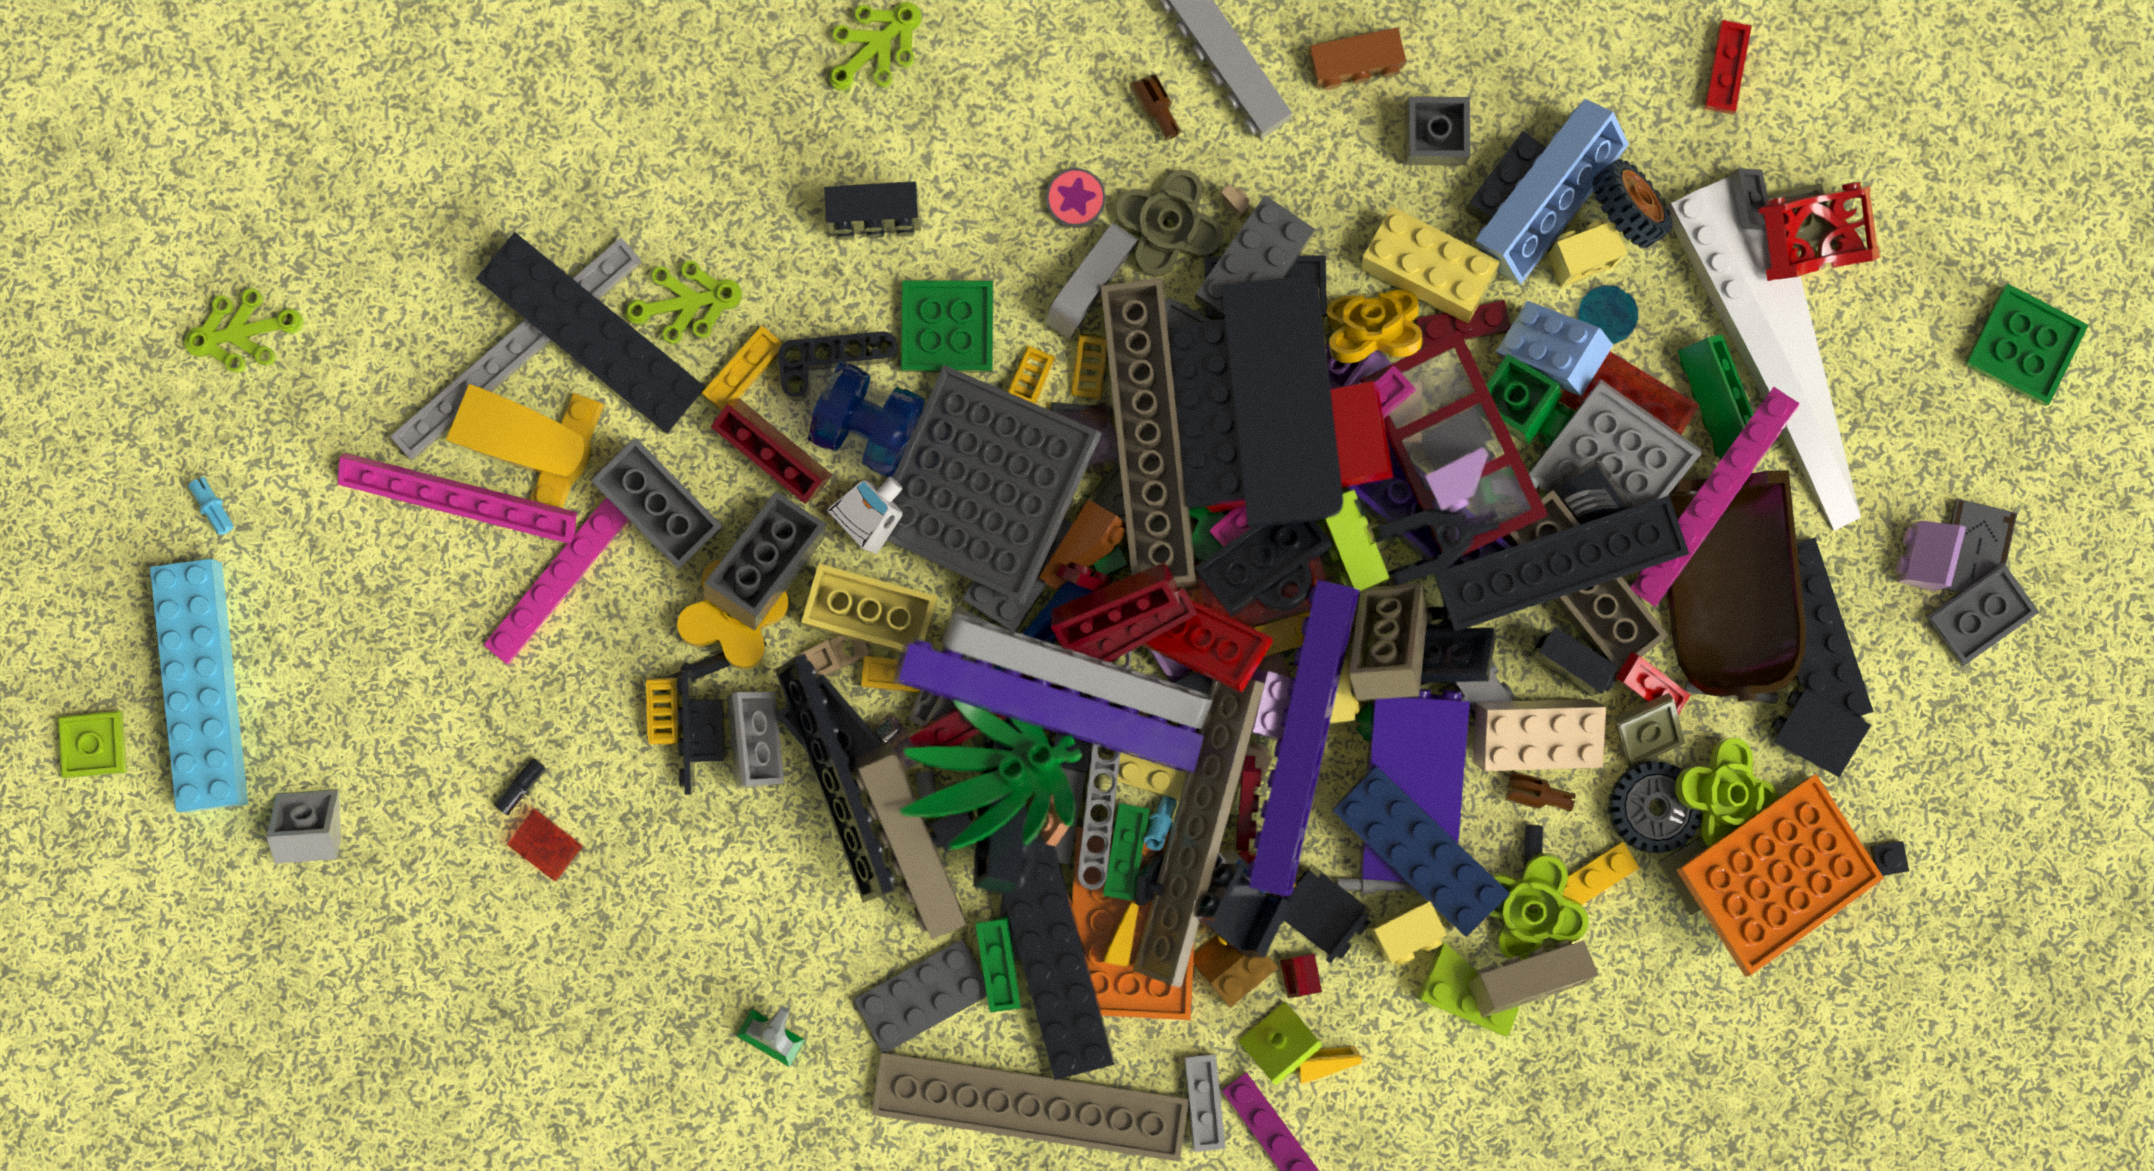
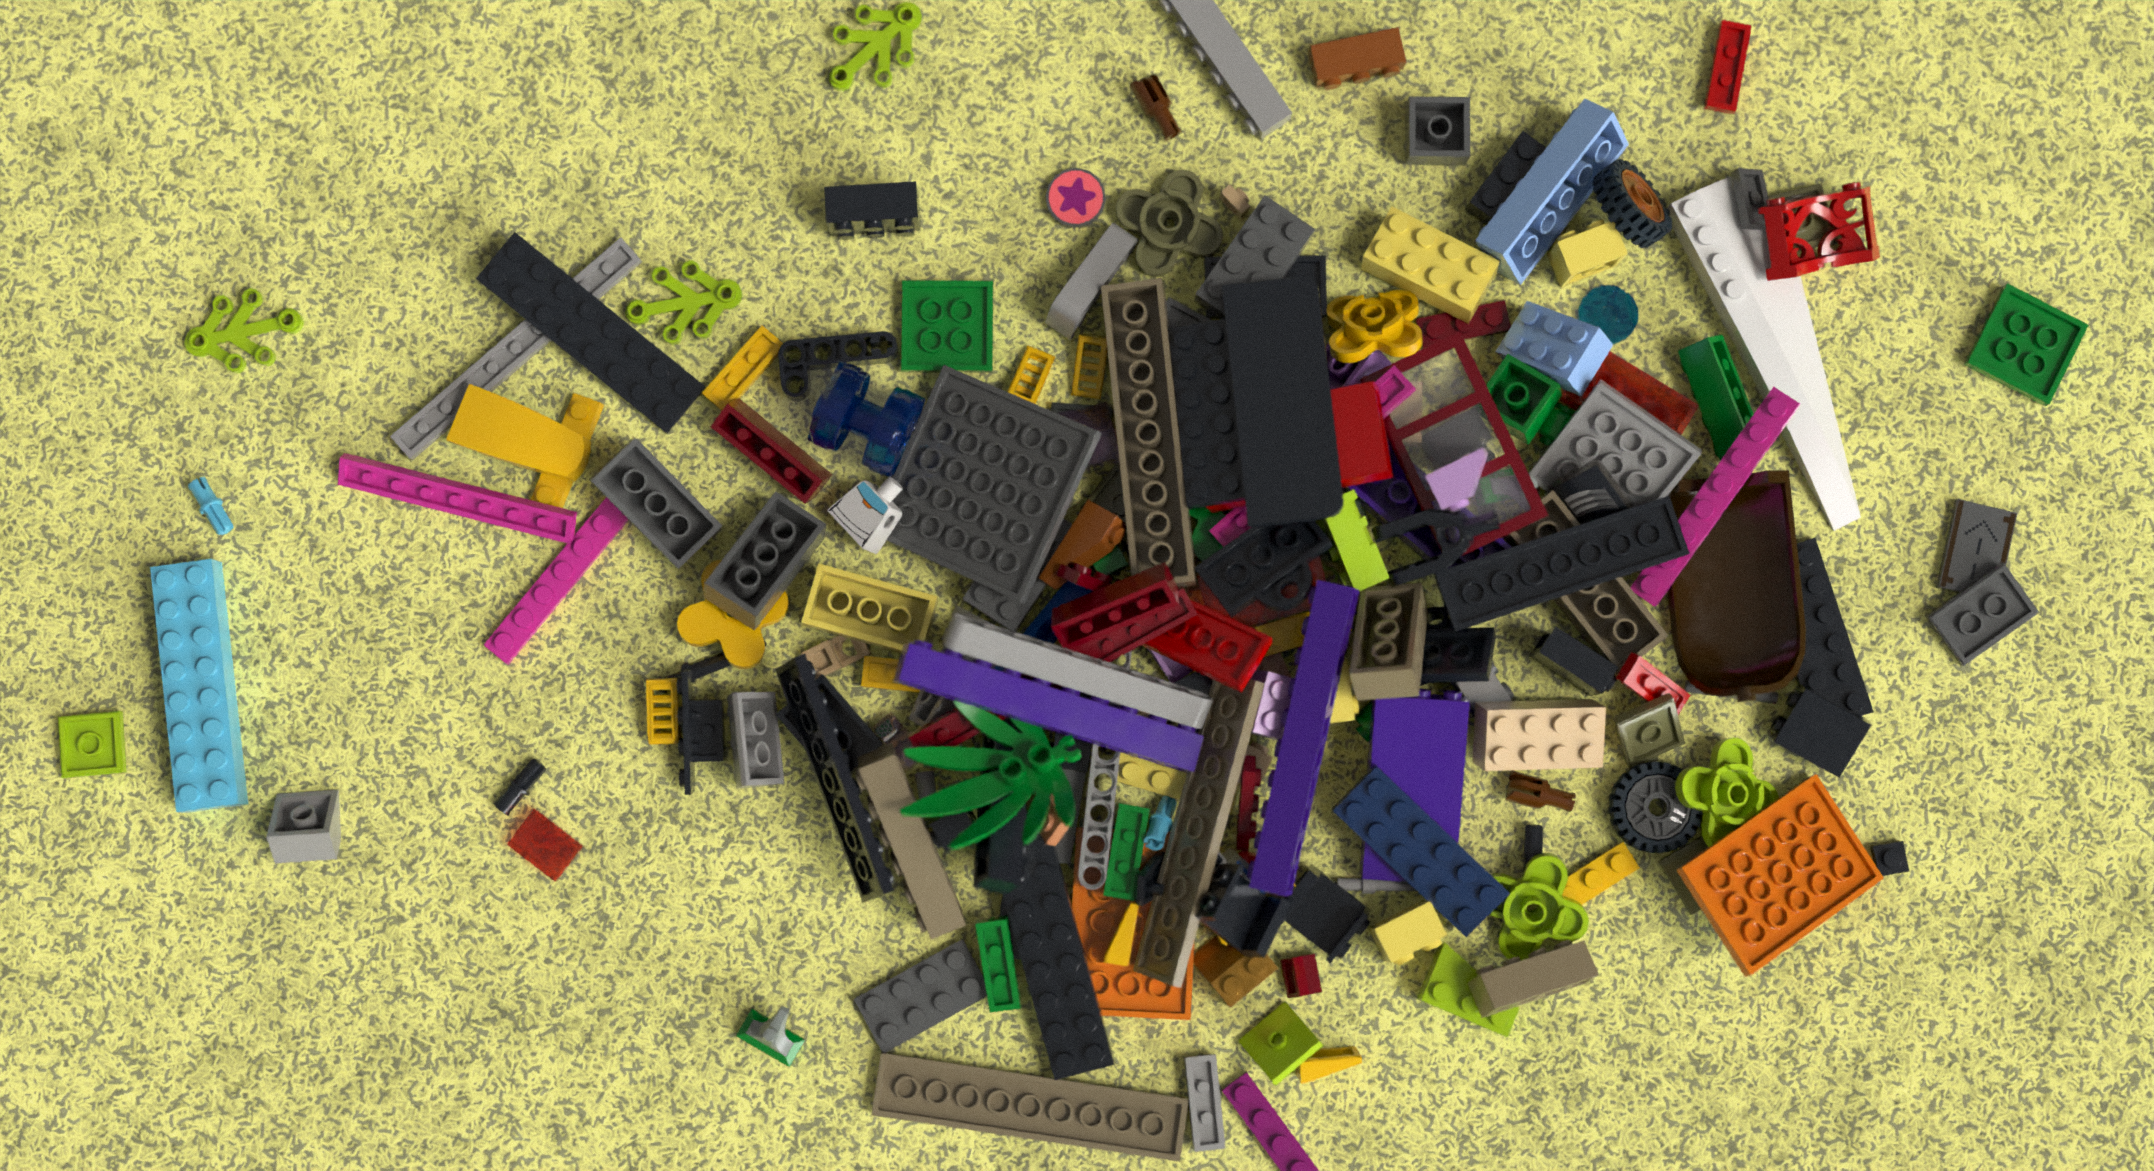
lavender slope [1896,521,1966,592] -> none

